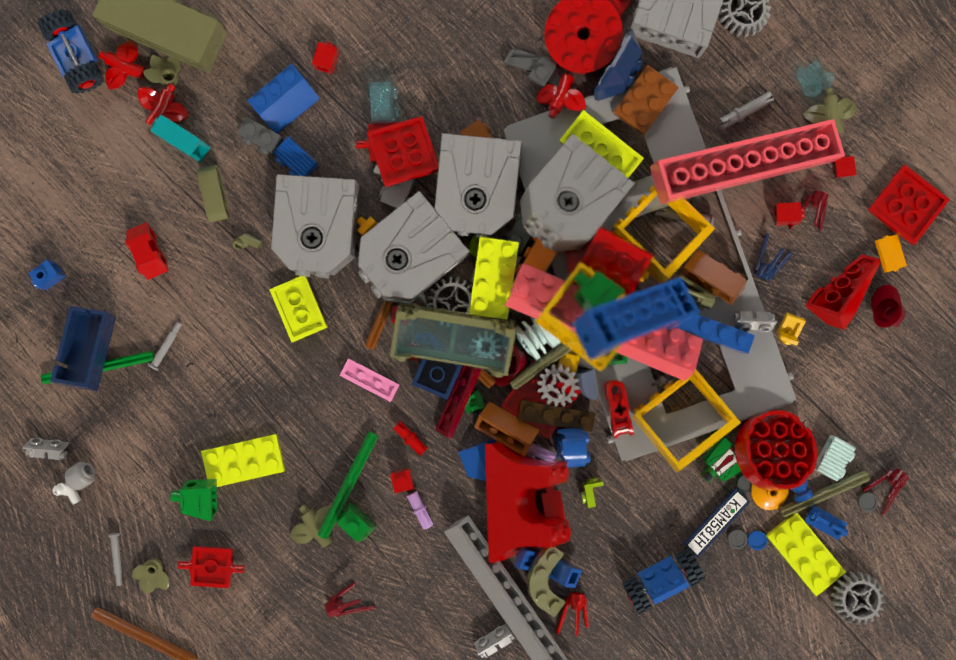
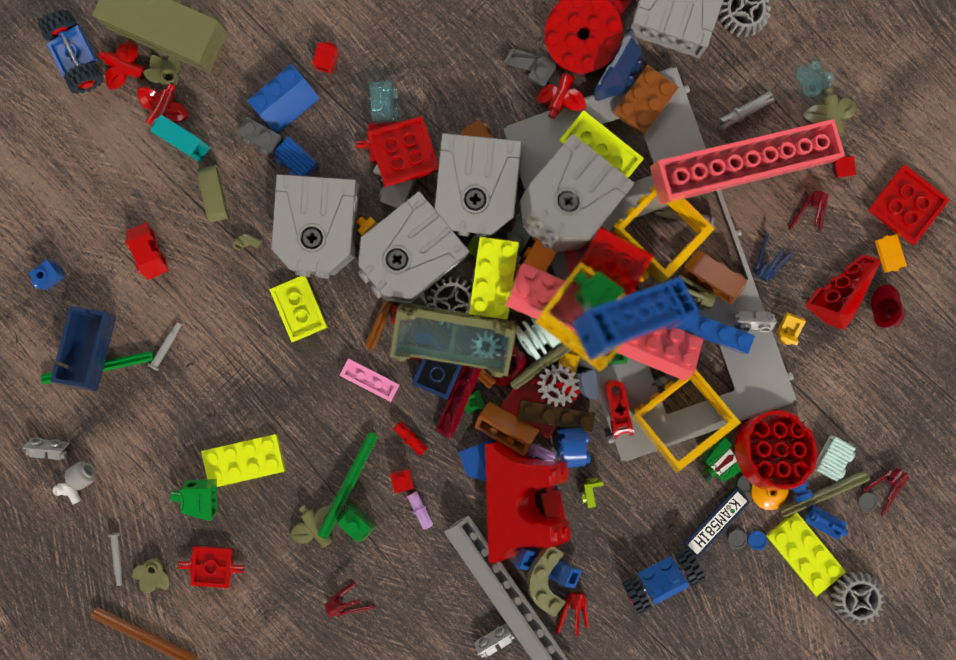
red brick [774,202,805,226] -> none

